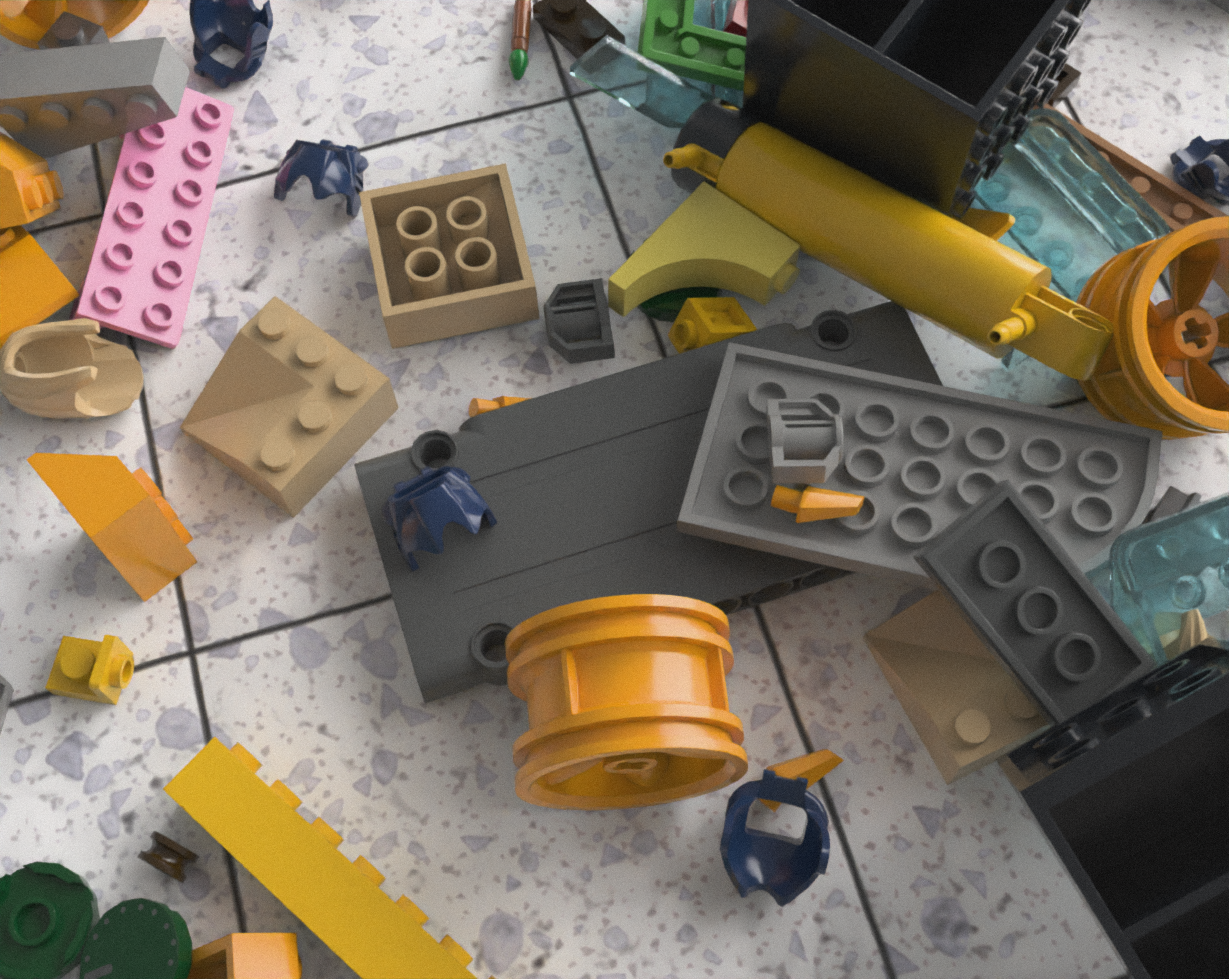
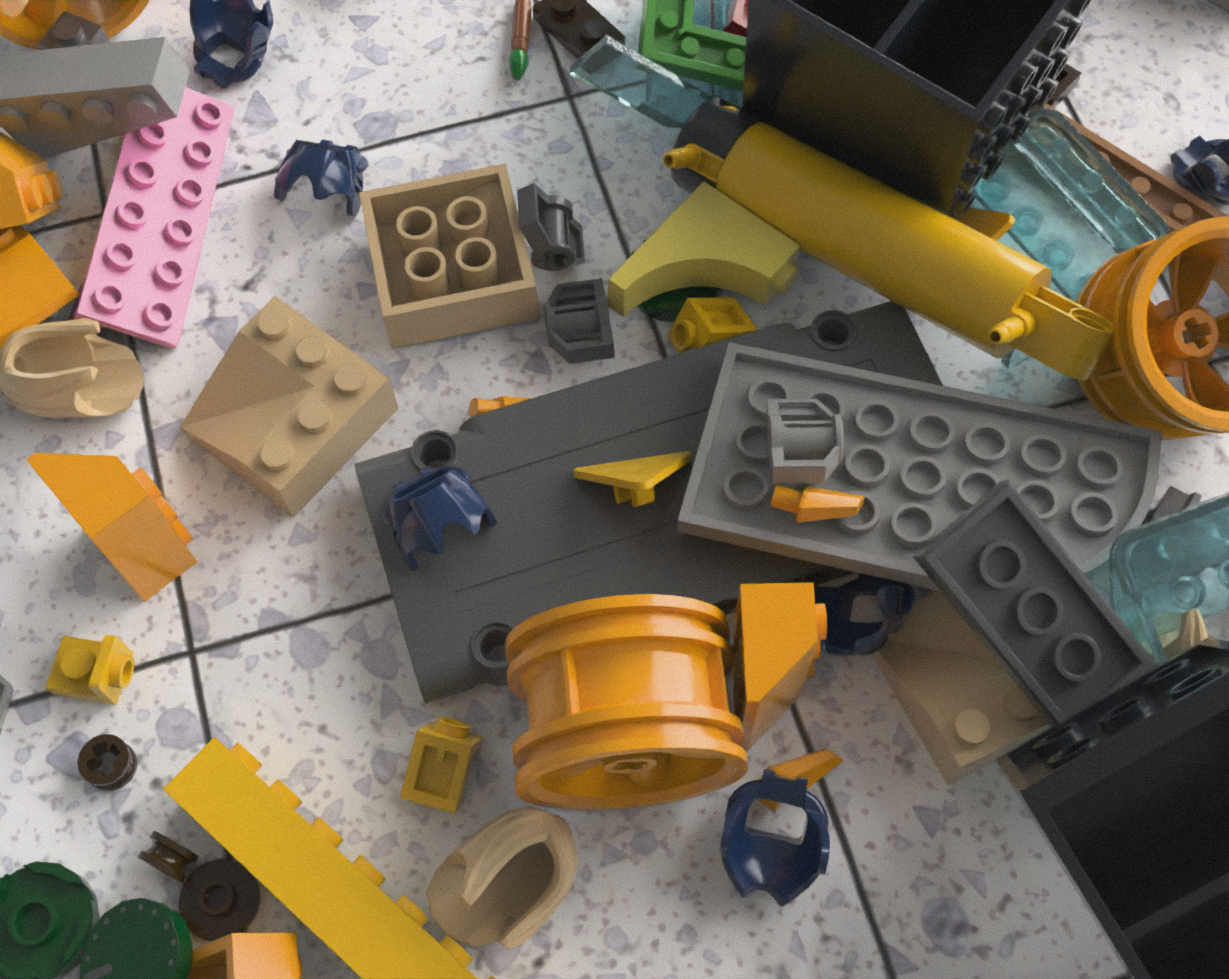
none -> dark brown bush [77,734,138,791]
none -> dark brown piece [179,859,260,941]
none -> yellow bracket [400,717,483,814]
none -> tan hair [426,806,578,950]
none -> dark grey piece [517,183,585,271]
none -> yellow piece [573,451,692,507]
none -> light orange slope [731,583,827,752]
none -> dark blue helmet [814,573,915,655]

